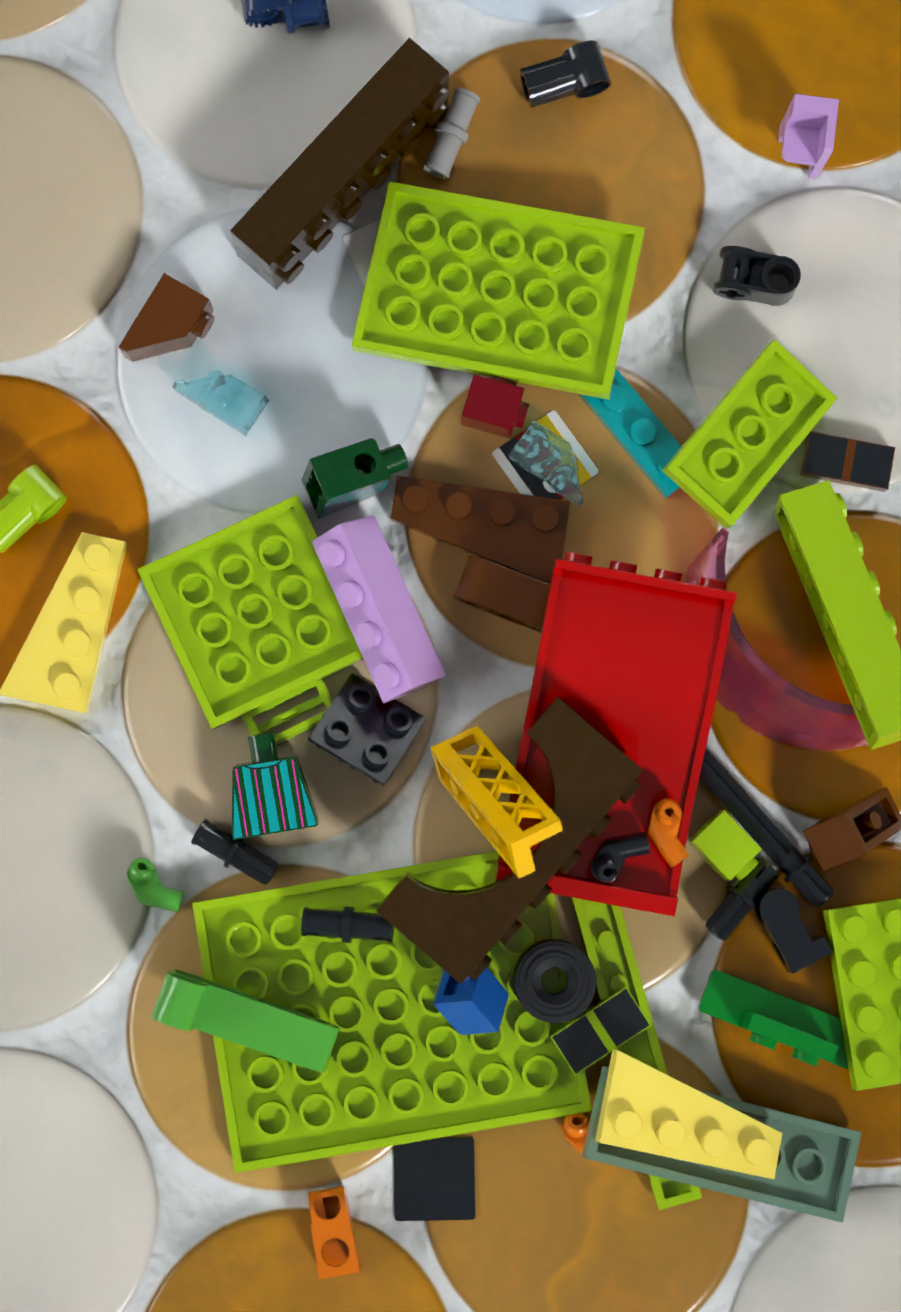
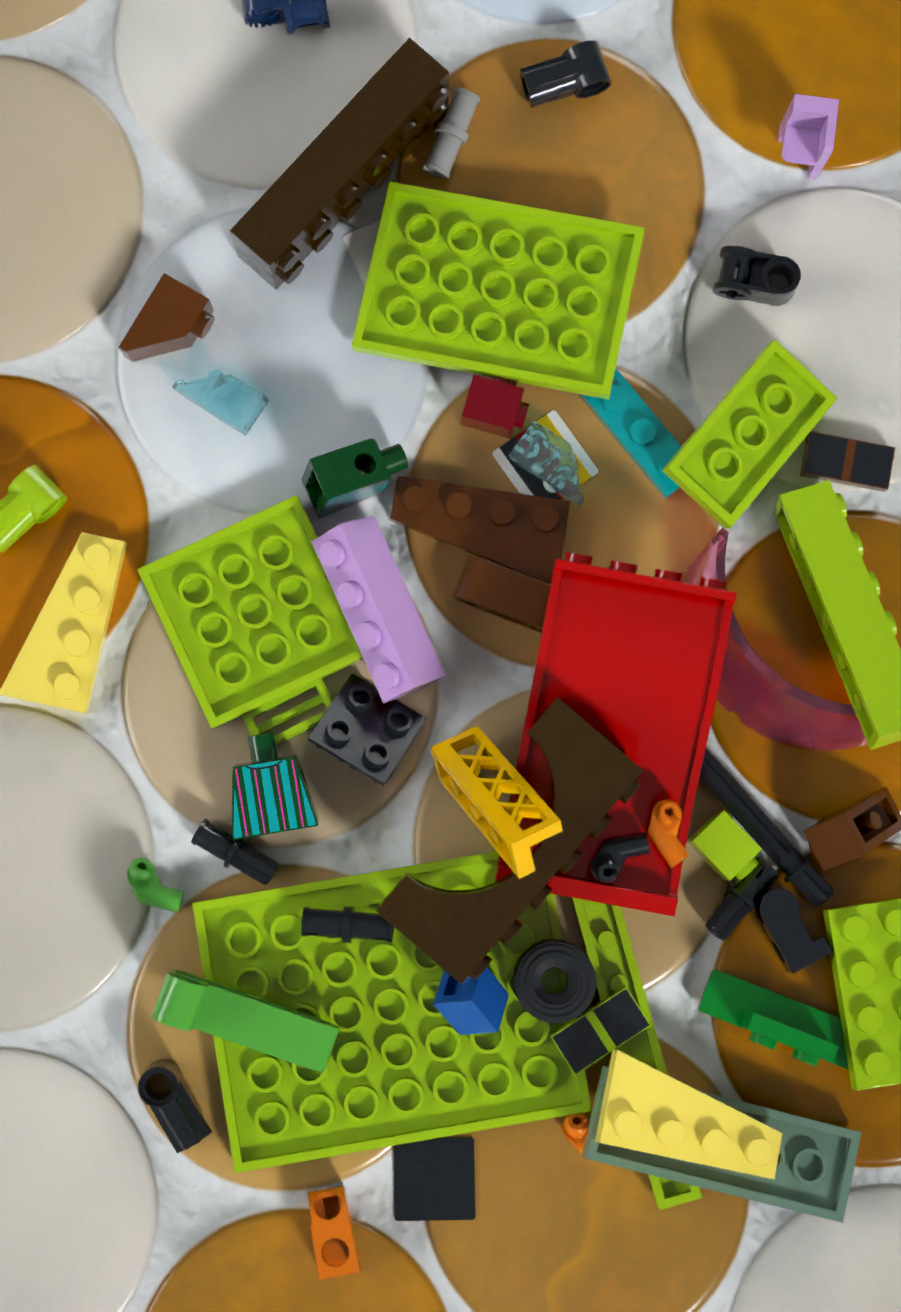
none -> black piece [138,1059,212,1153]

